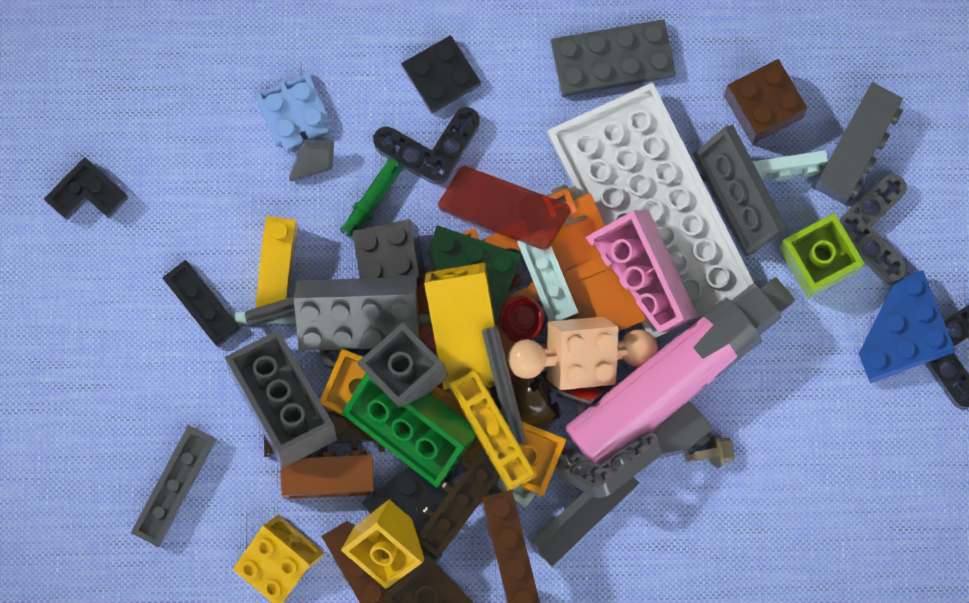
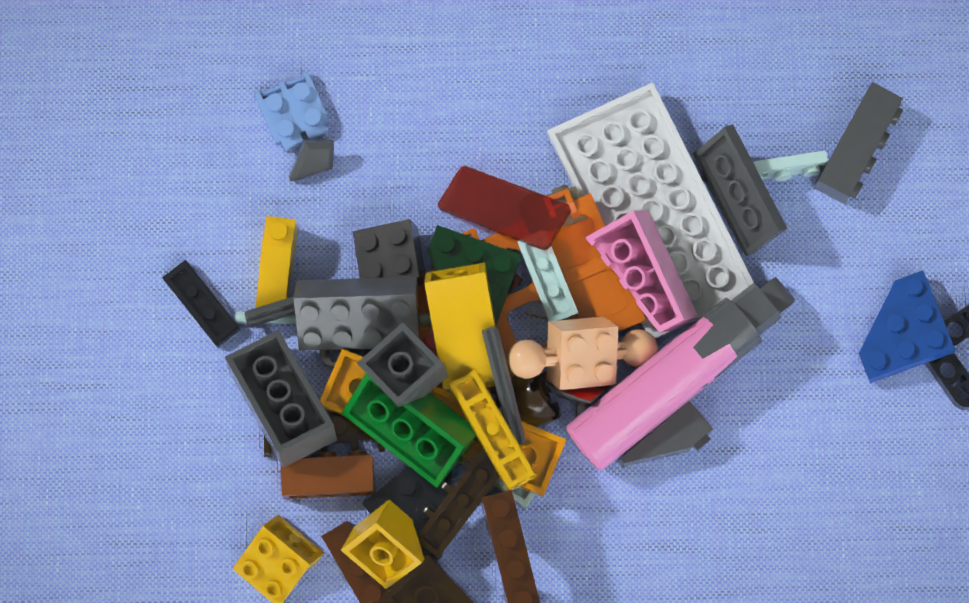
black plate [44,157,129,221] -> none
dark grey plate [131,425,216,548] -> none
green pin [339,158,404,240] -> none
black beam [373,107,480,185] -> none
black plate [401,35,481,114] -> none
red hair [500,296,545,342] -> none
dark grey fence [531,465,639,567] -> none
dark grey plate [551,19,676,97] -> none
dark grey beam [554,433,663,498] -> none
dark tan piece [685,436,735,468] -> none
reddish brown brick [724,59,808,145] -> none
lime brick [778,212,865,299] -> none
dark grey beam [839,174,907,284] -> none

